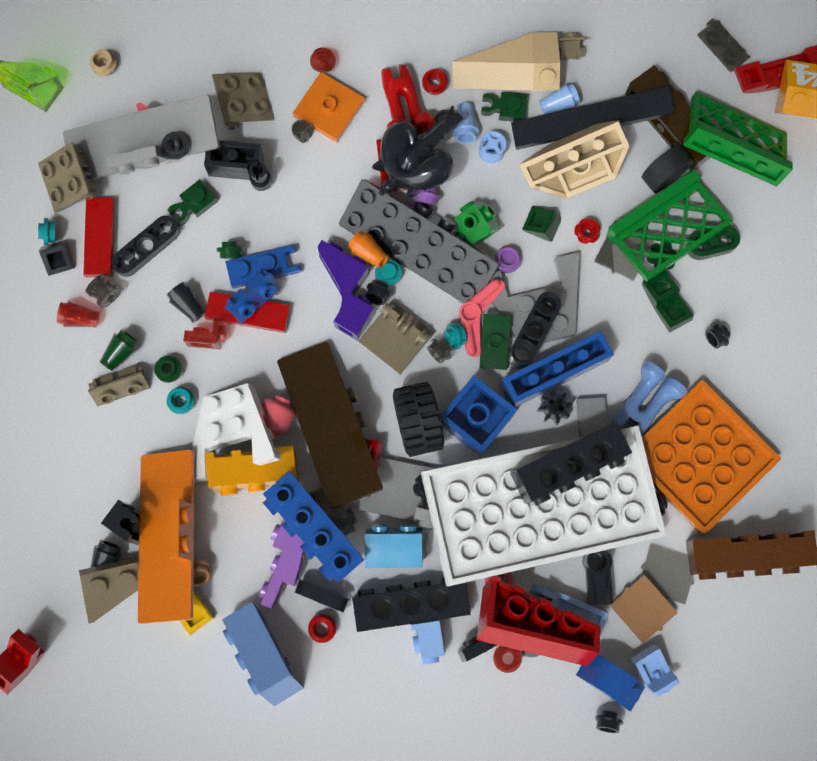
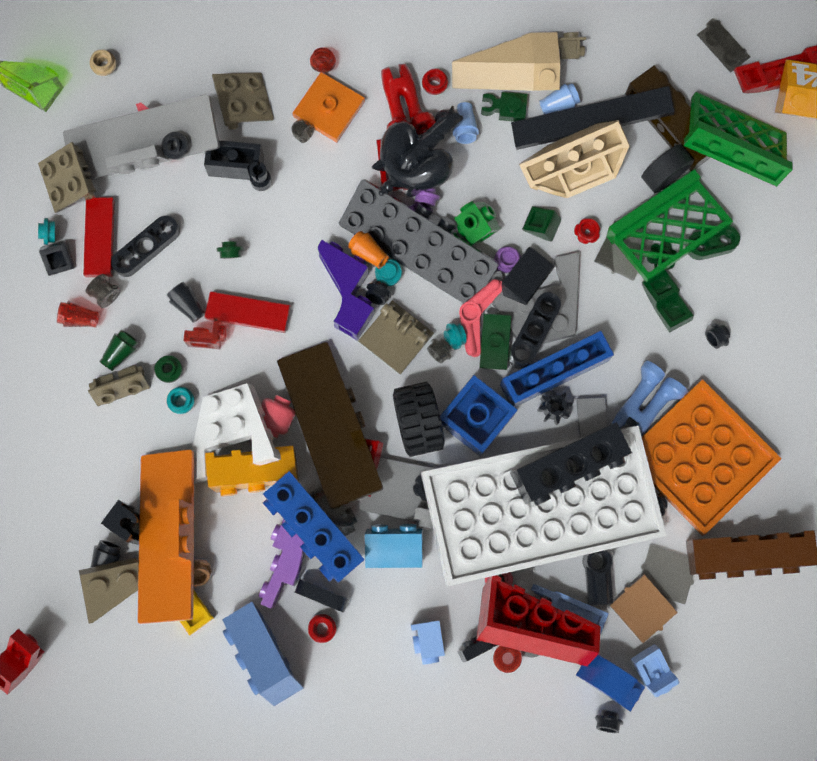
dark green plate [167,179,218,226] -> none
blue hinge [224,270,281,324] -> none
blue hinge [225,245,302,289] -> none
black brick [352,578,471,632] -> none
light blue wheel [479,131,506,164] -> none
none -> black slope [501,247,554,305]

